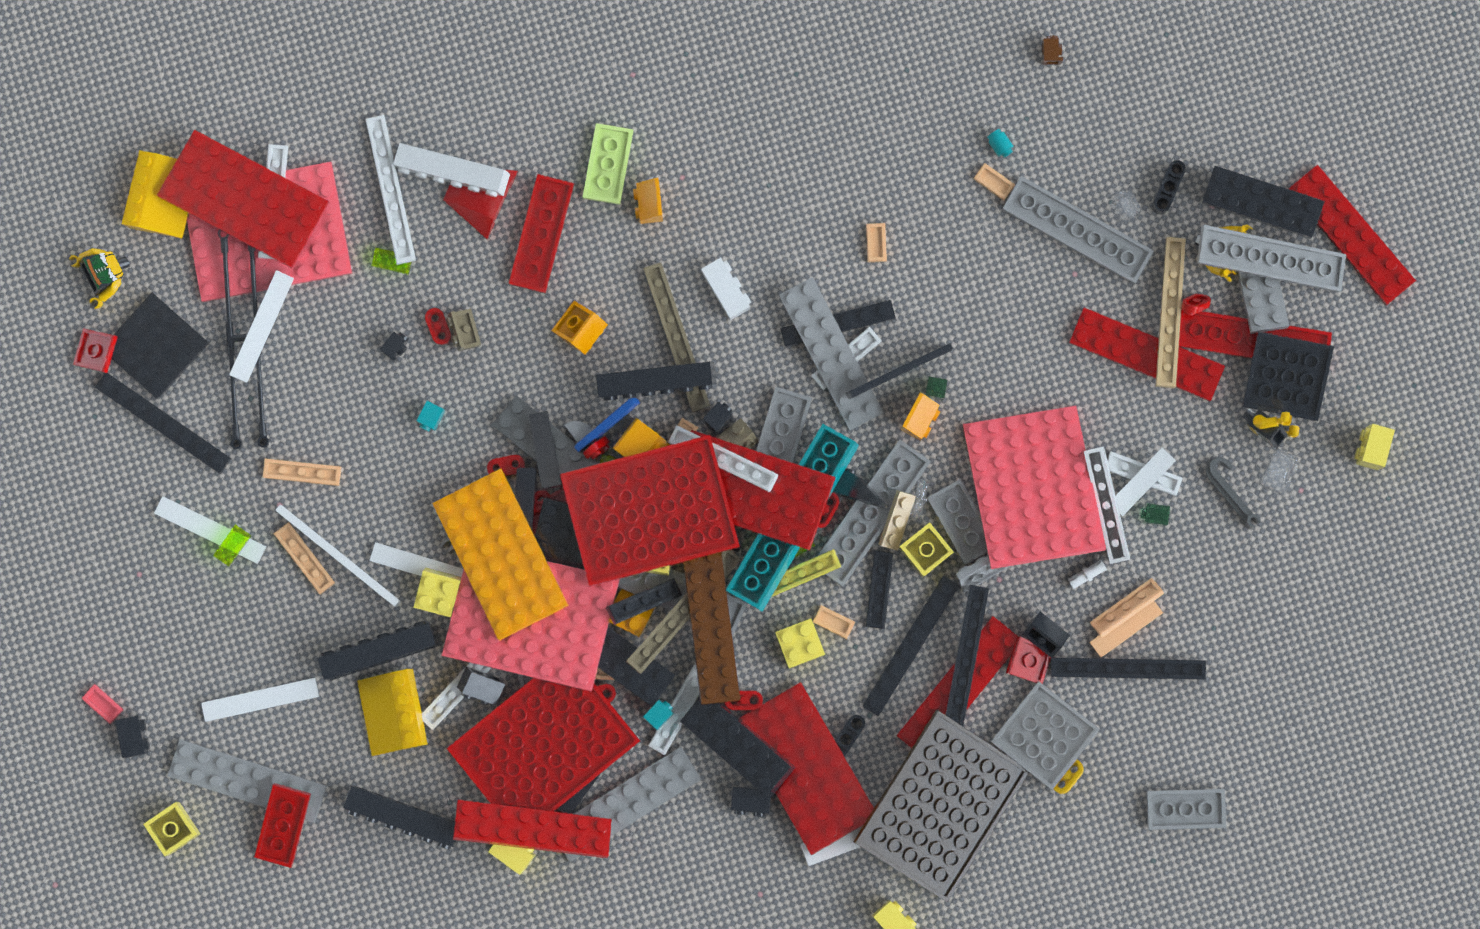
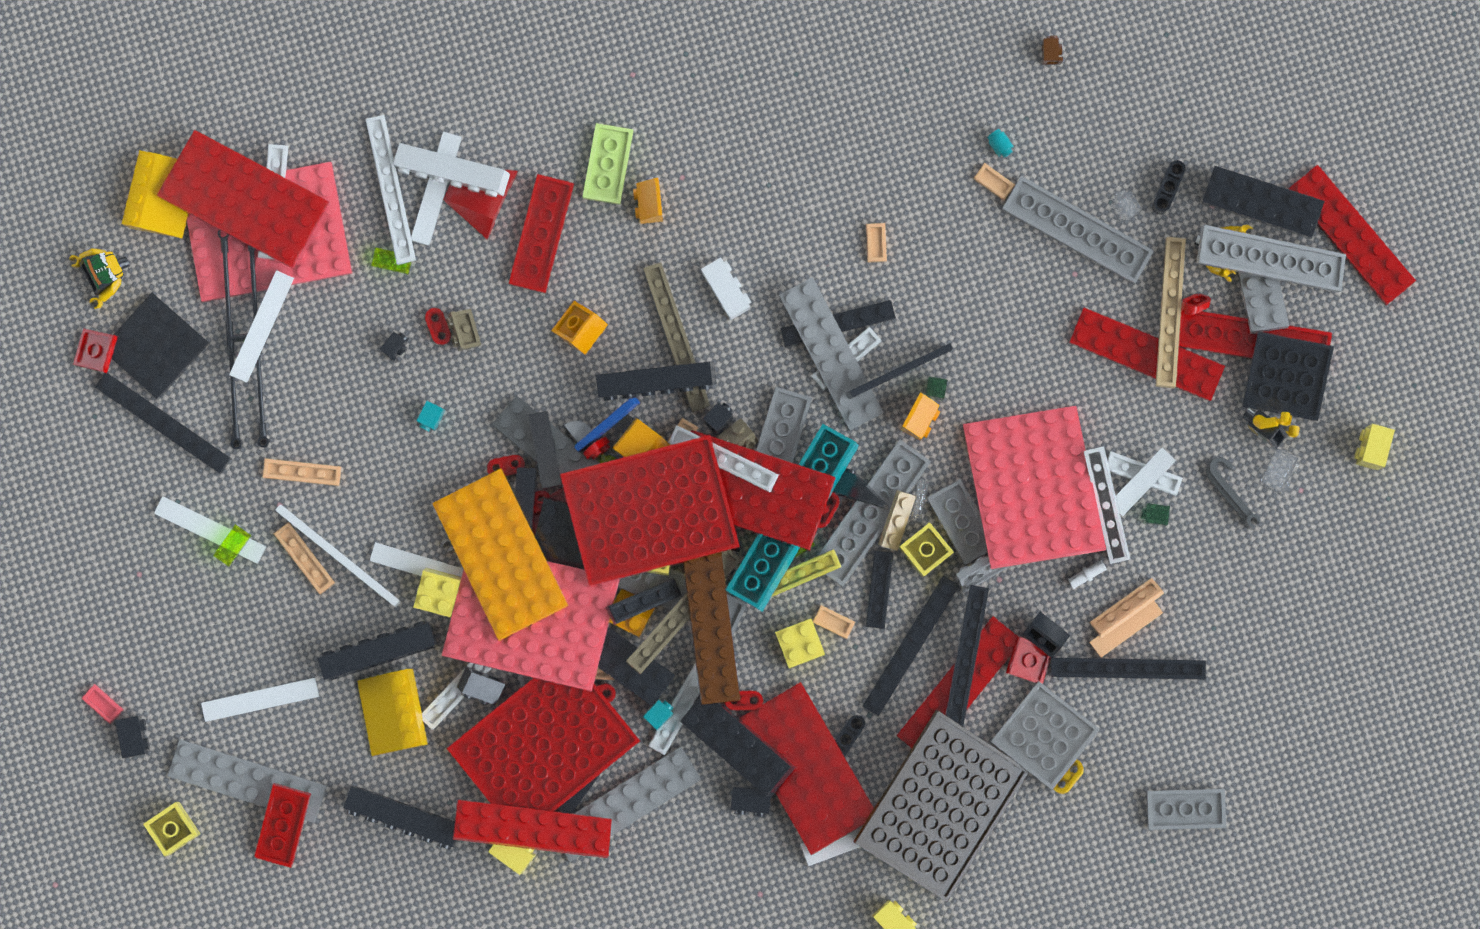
none -> white tile [411,132,462,246]

